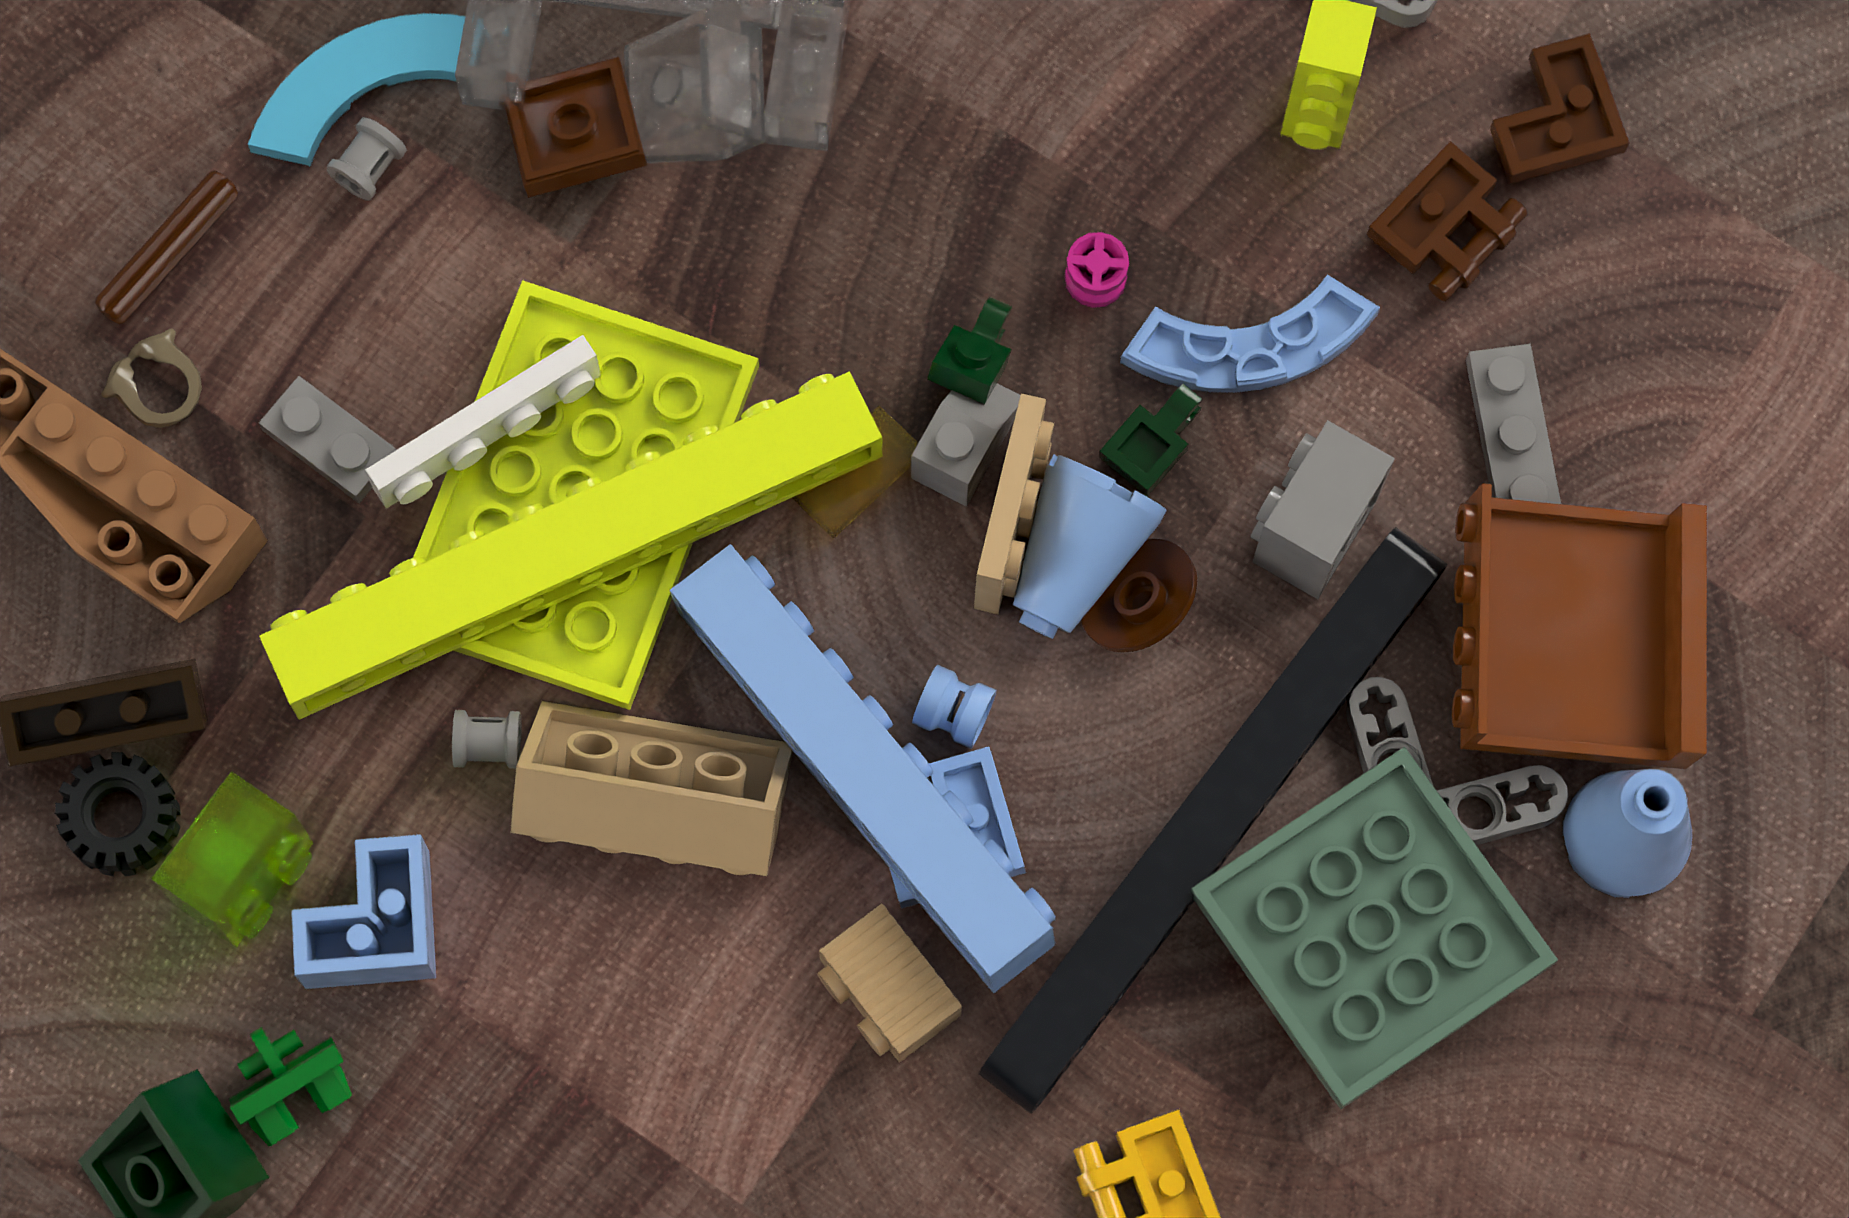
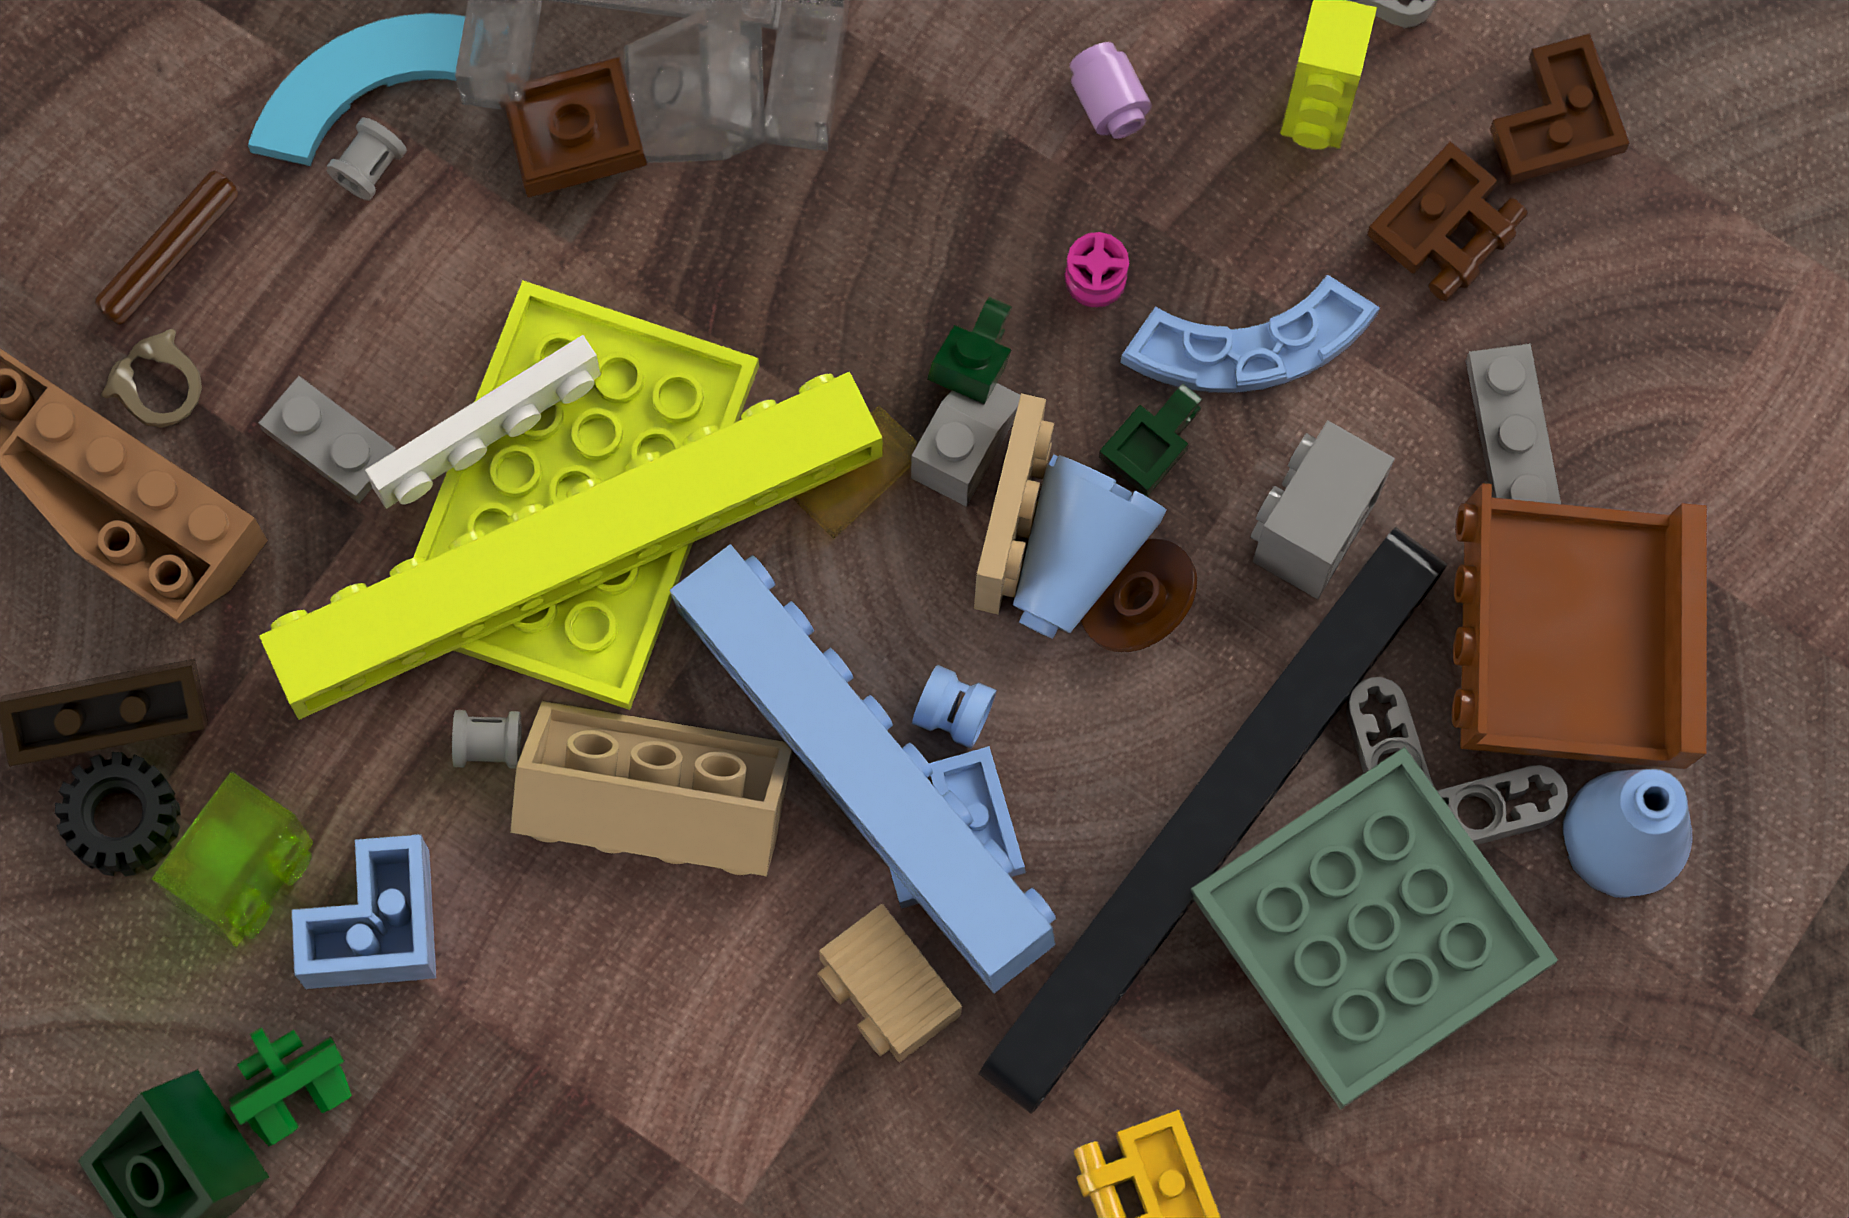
none -> lavender brick [1070,42,1152,139]

